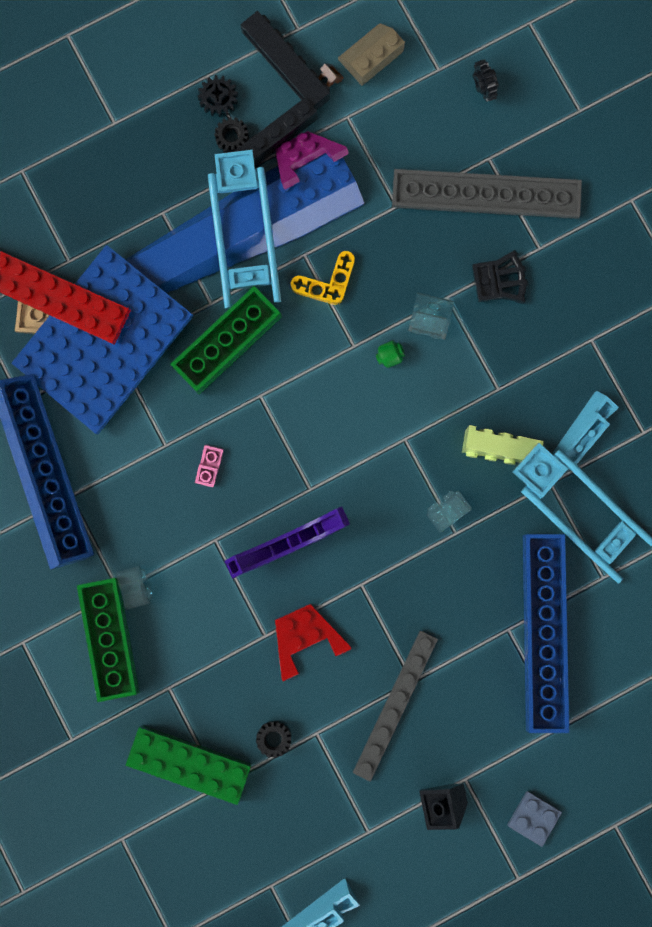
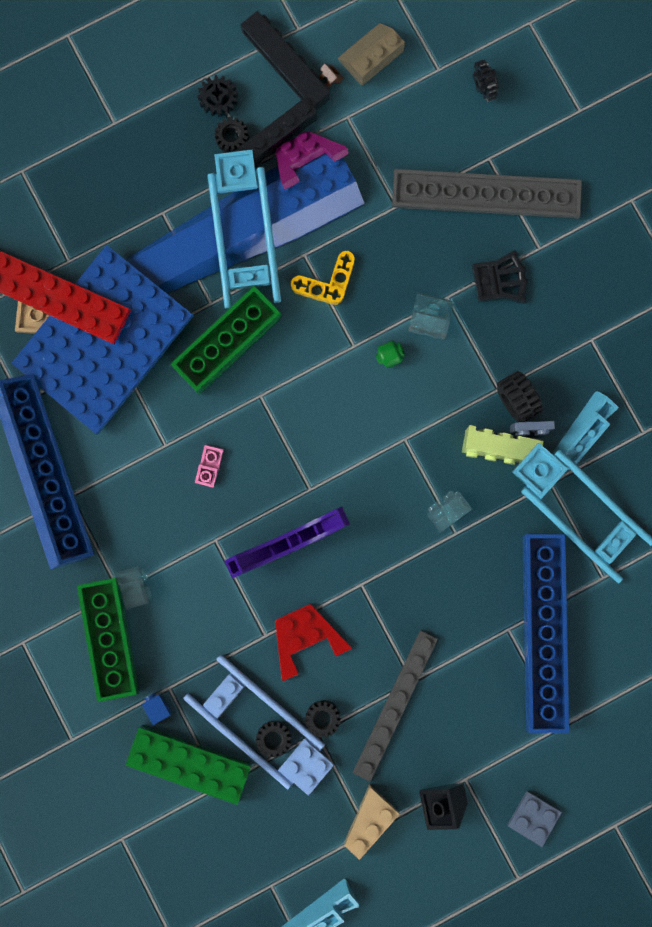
none -> blue brick [142,693,173,725]
none -> light blue plate [184,654,334,796]
none -> black tyre [305,700,341,737]
none -> tan wedge [345,784,400,860]
none -> black tyre [496,371,543,422]
none -> sand blue plate [510,421,555,437]

